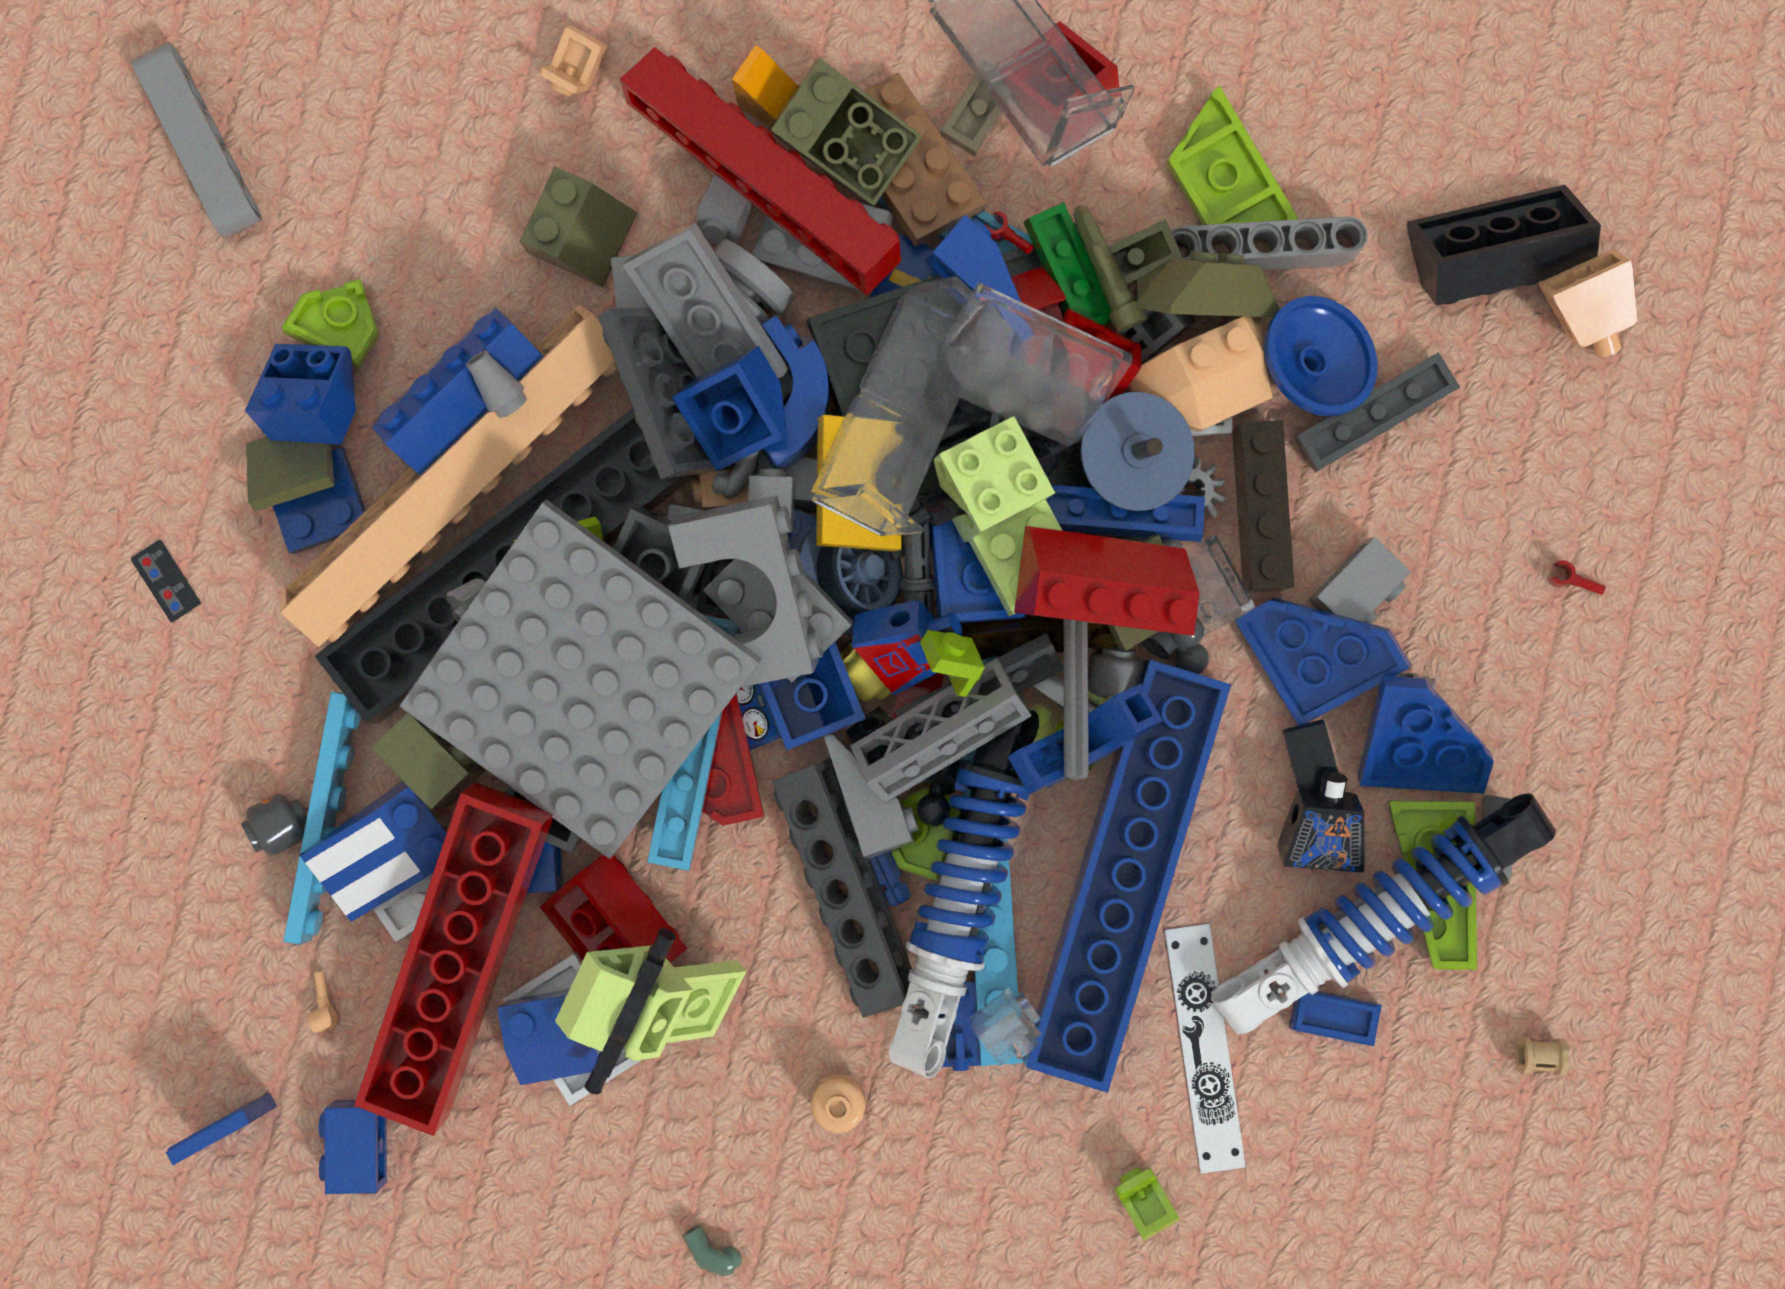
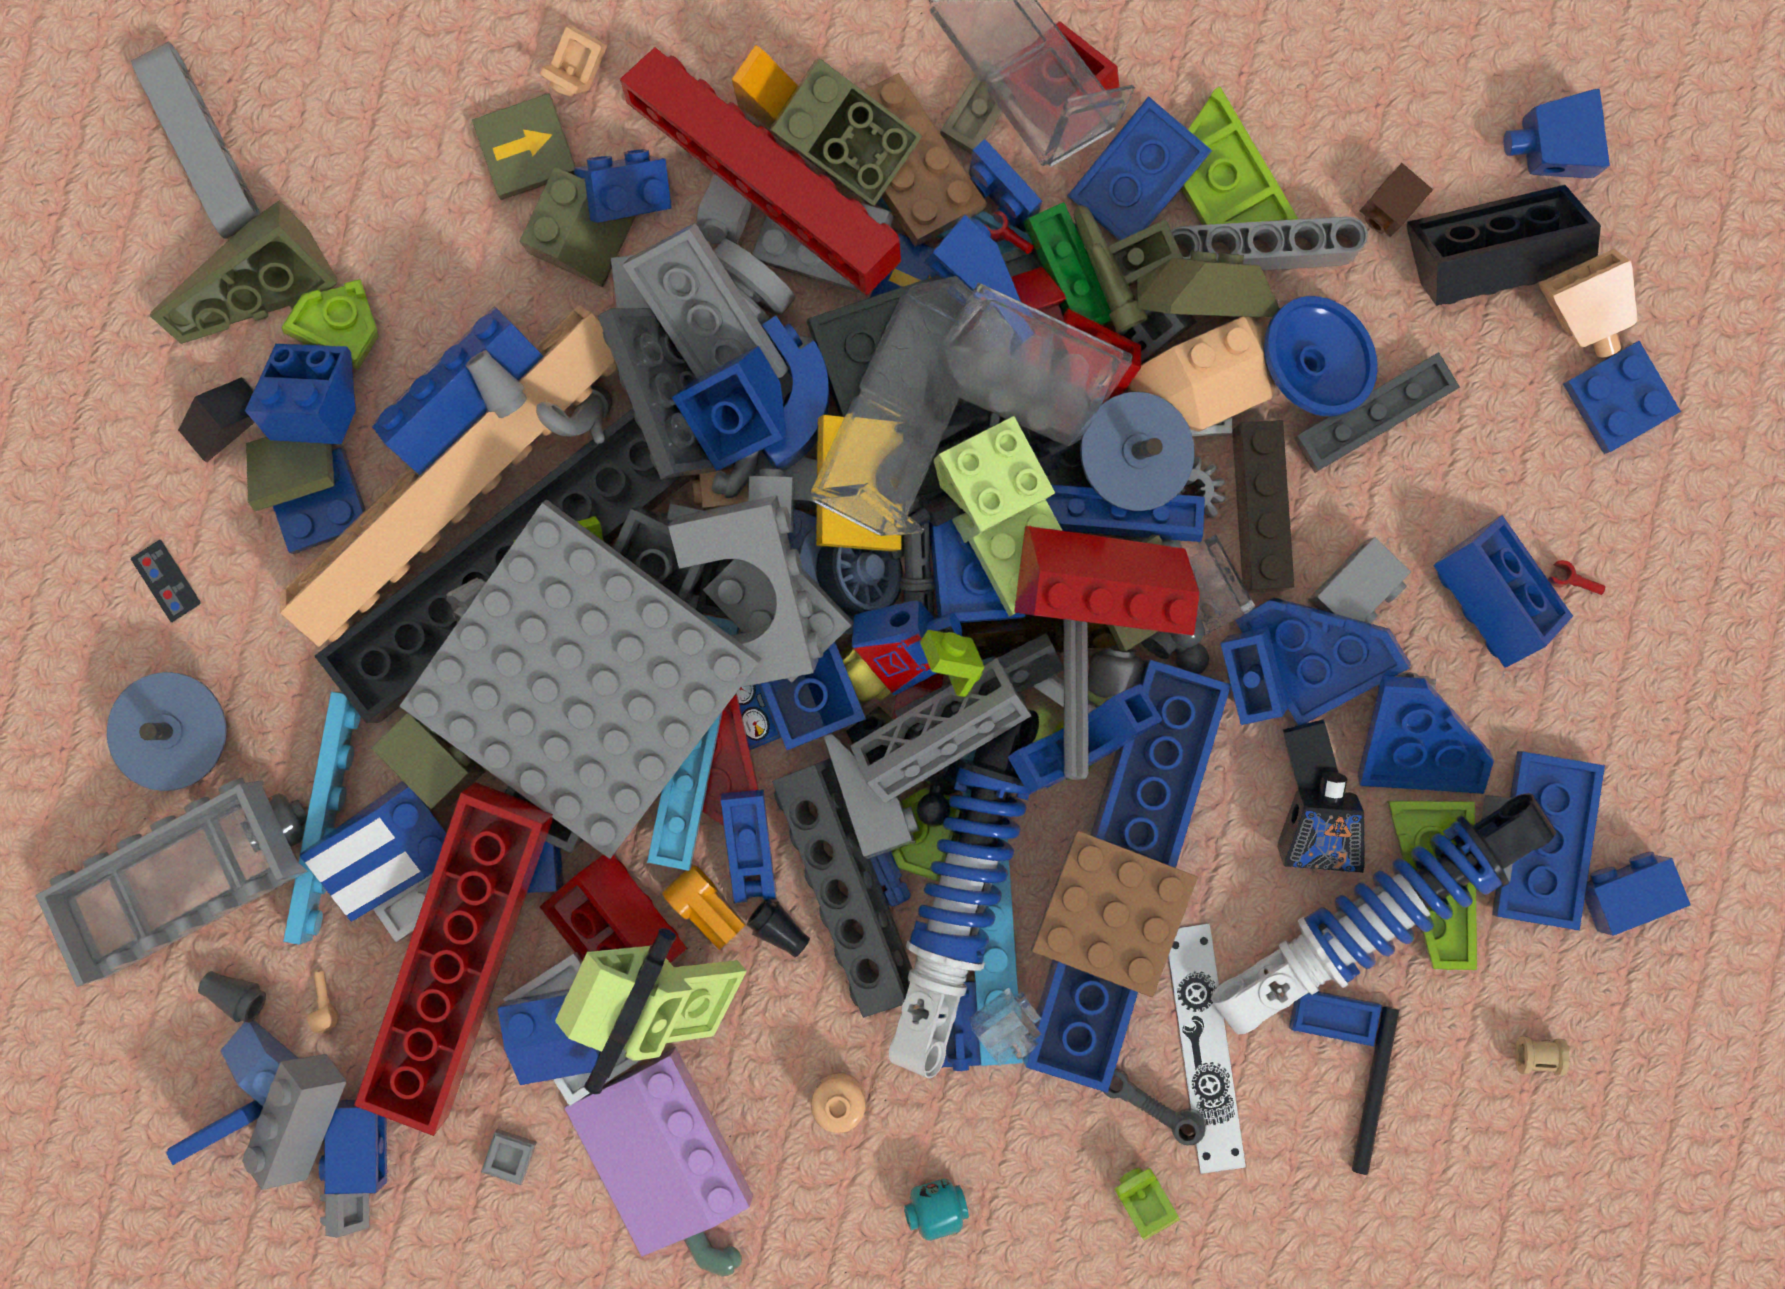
none -> window [35,778,308,987]
none -> sand blue piece [107,672,227,791]
none -> olive wedge [150,200,337,344]
none -> black slope [178,377,255,462]
none -> dark grey cone [198,971,266,1023]
none -> medium blue slope [220,1020,299,1106]
none -> light grey brick [242,1054,347,1190]
none -> light grey tile [320,1193,369,1238]
none -> olive tile [472,93,576,200]
none -> light grey tile [481,1129,537,1185]
none -> light grey plant [536,385,612,444]
none -> lavender slope [564,1047,753,1256]
none -> blue bracket [574,149,672,223]
none -> light orange piece [662,863,746,950]
none -> blue plate [721,789,777,903]
none -> black cone [747,899,810,958]
none -> teal head [904,1179,969,1241]
none -> blue plate [969,139,1042,233]
none -> medium nougat plate [1031,830,1198,998]
none -> blue tile [1067,96,1212,241]
none -> dark grey brick [1104,1069,1206,1145]
none -> blue brick [1220,627,1288,725]
none -> black bar [1352,1006,1400,1175]
none -> reddish brown brick [1359,163,1433,237]
none -> blue slope [1433,515,1573,668]
none -> blue plate [1492,751,1605,931]
none -> blue torso [1503,89,1610,178]
none -> blue plate [1563,341,1681,454]
none -> blue brick [1585,852,1691,936]

